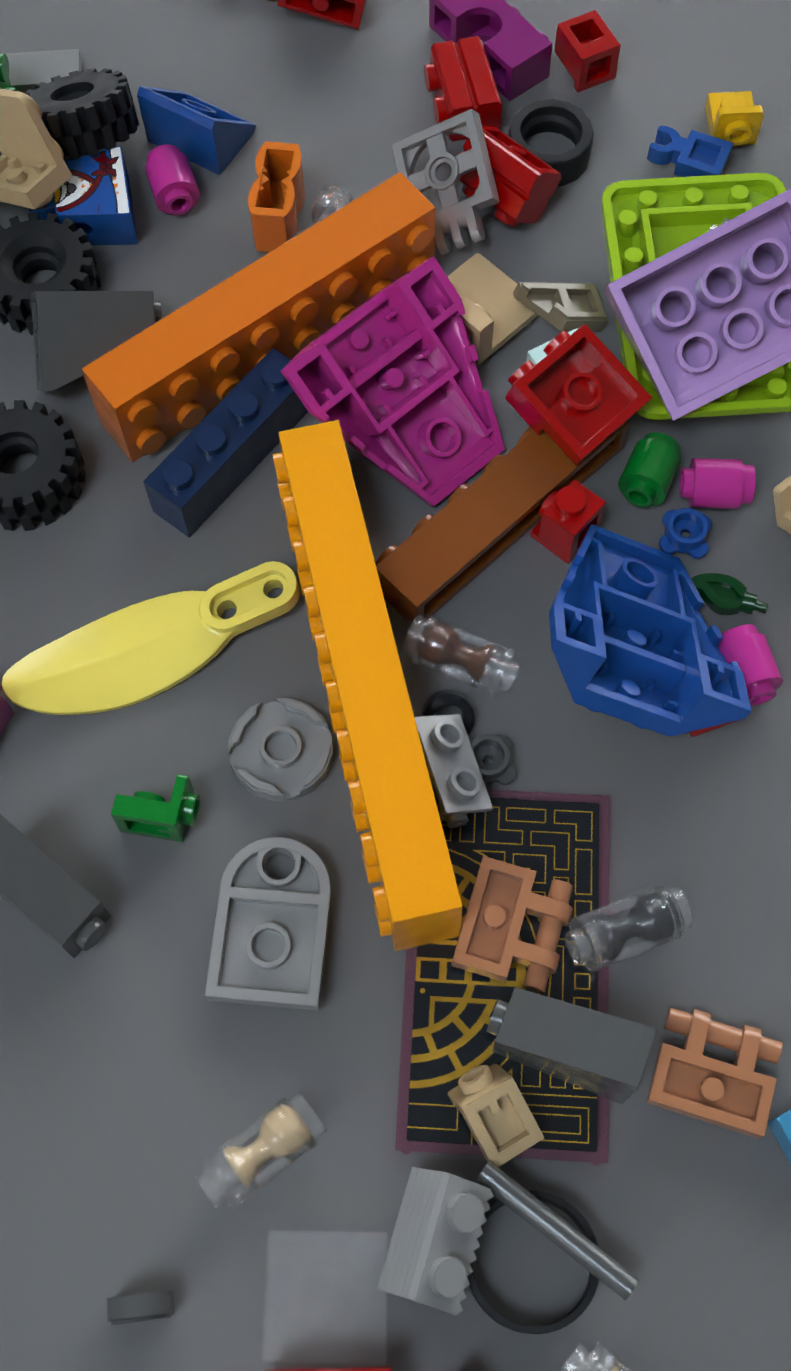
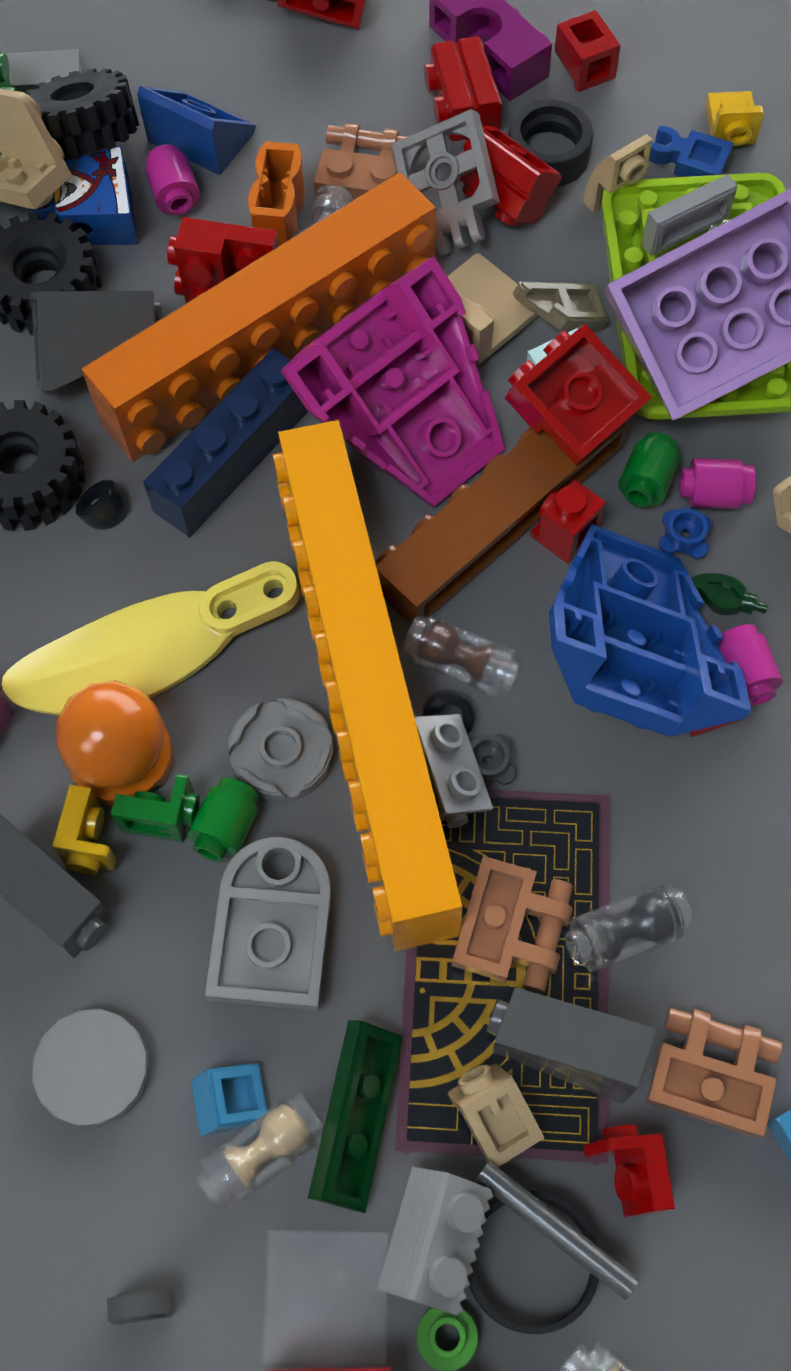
none -> light grey tile [32,1009,149,1127]
none -> yellow bracket [52,784,117,875]
none -> orange tile [56,680,174,807]
none -> black piece [76,480,127,530]
none -> red plate [167,217,279,304]
none -> green brick [187,777,259,862]
none -> dark azure slope [191,1063,270,1136]
none -> dark green tile [308,1020,403,1213]
none -> nougat plate [314,123,409,200]
none -> bright green plate [416,1308,478,1371]
none -> tan slope [583,134,653,213]
none -> red bracket [583,1125,675,1217]
none -> light grey tile [642,174,738,256]

